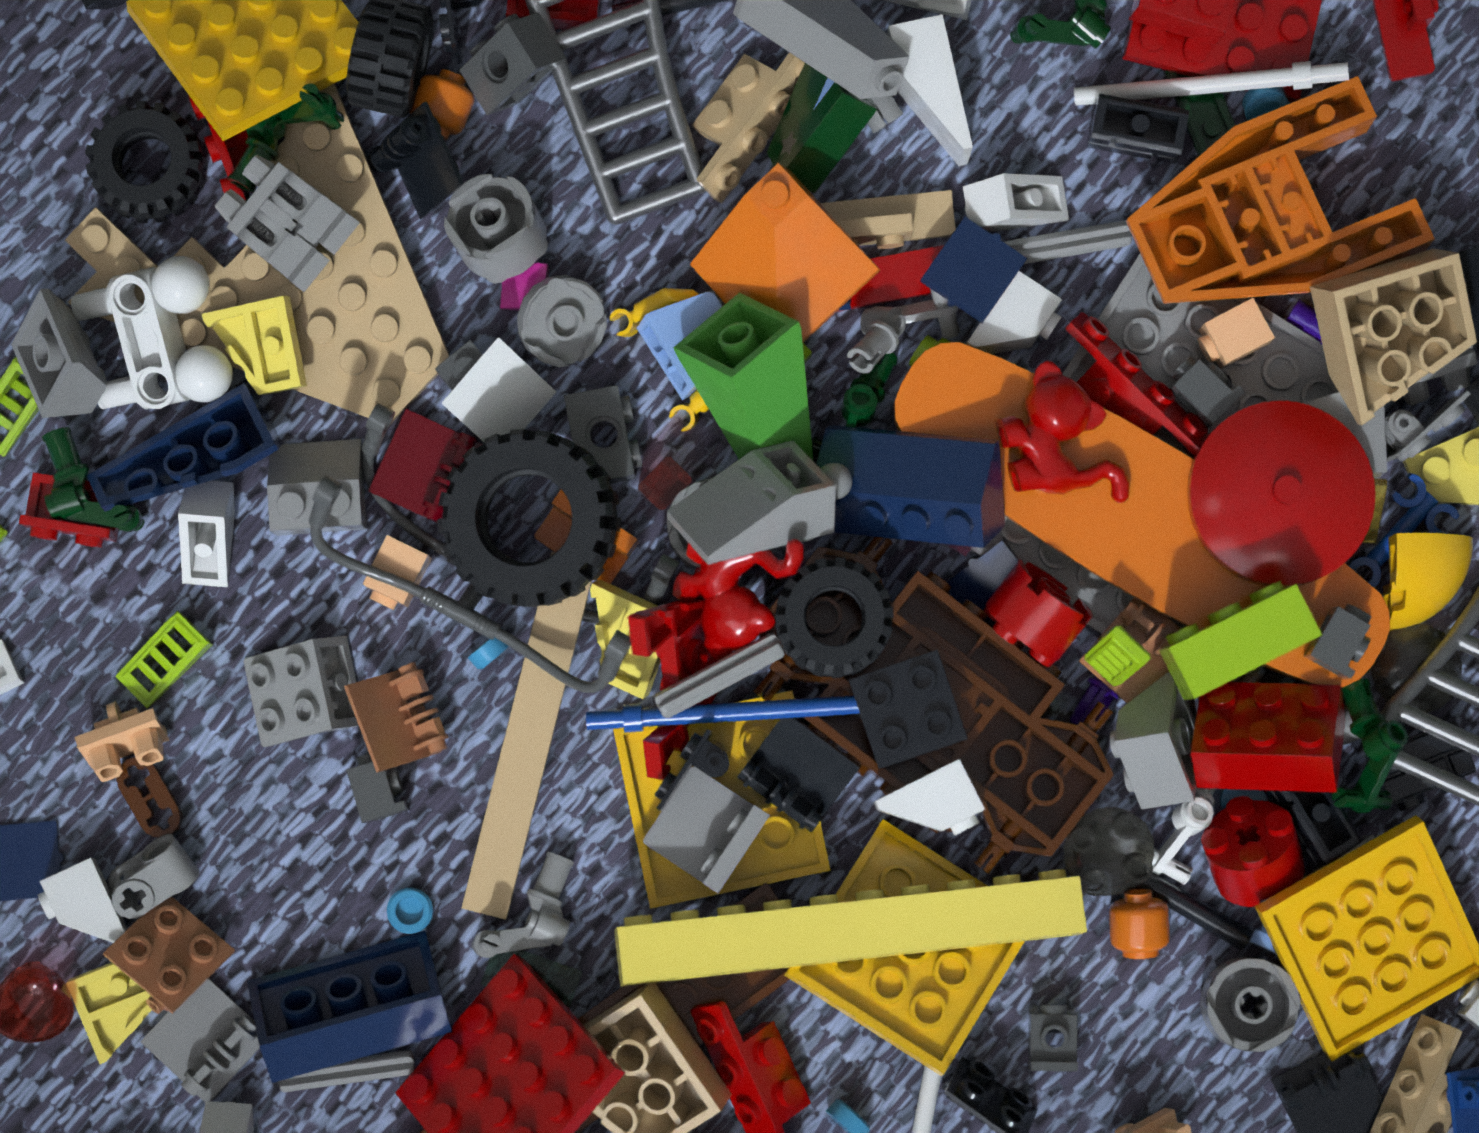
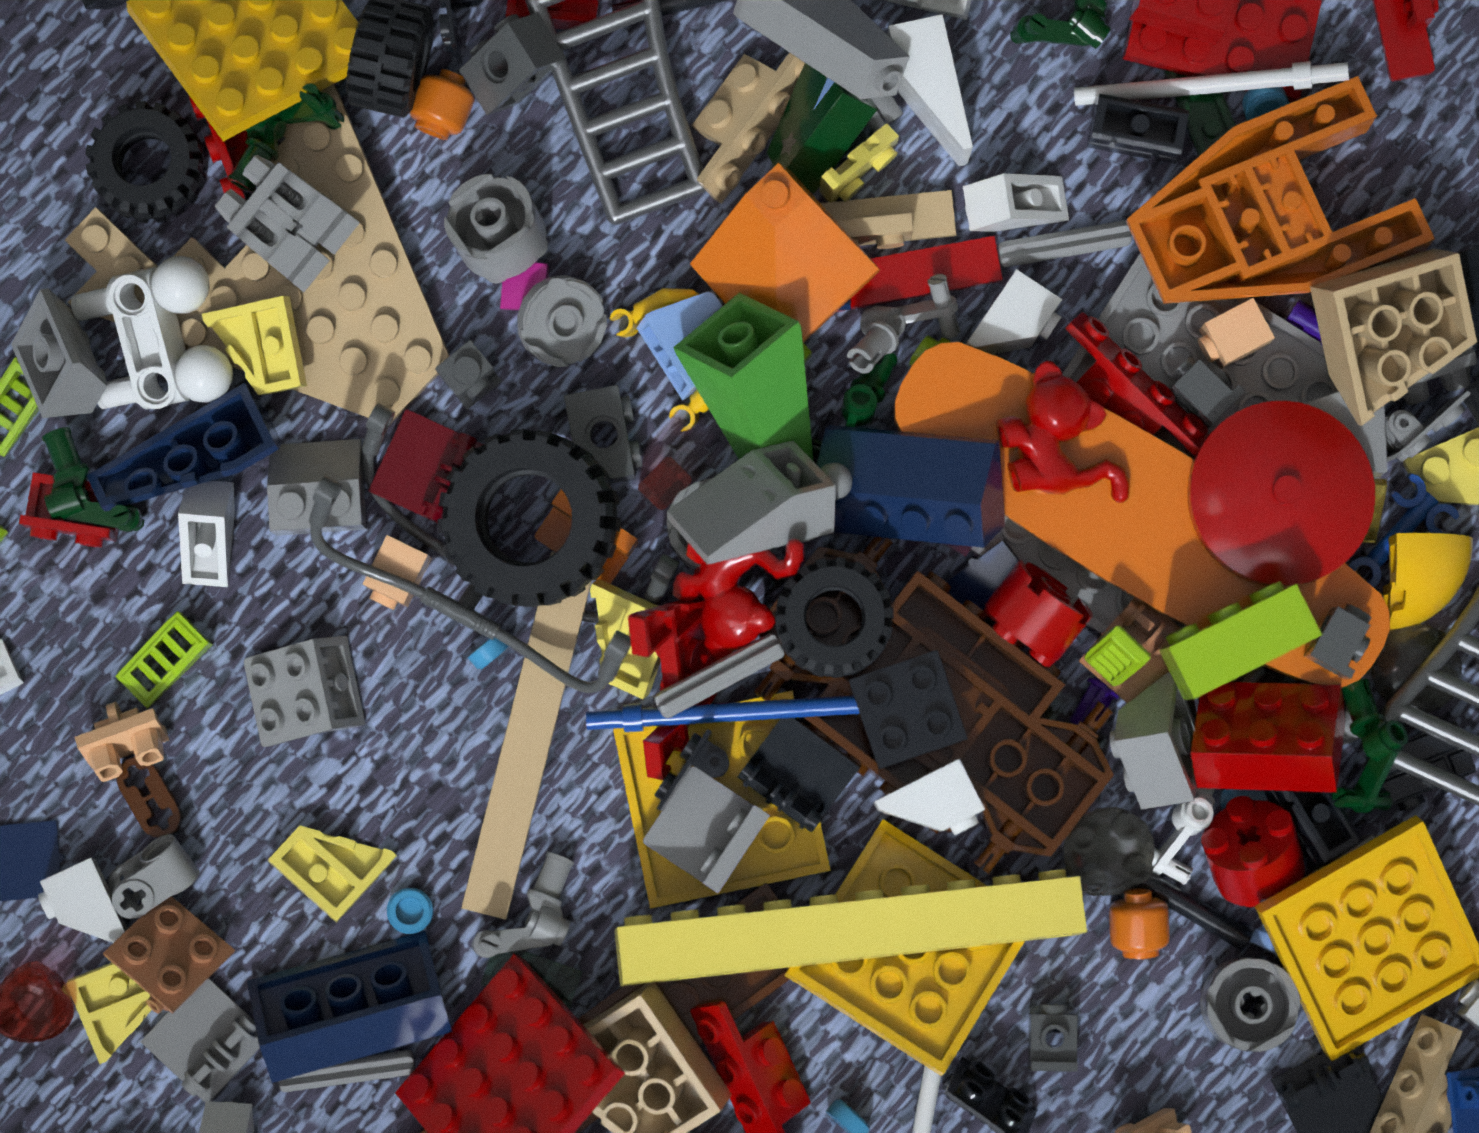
nougat hinge [344,662,449,773] -> none
dark grey brick [346,754,410,823] -> none
black hinge [369,101,464,219] -> none
white sticker [442,338,556,443] -> none
dark blue piece [920,217,1027,324] -> none
none -> light yellow wing [268,825,397,923]
none -> light yellow wing [819,123,899,202]

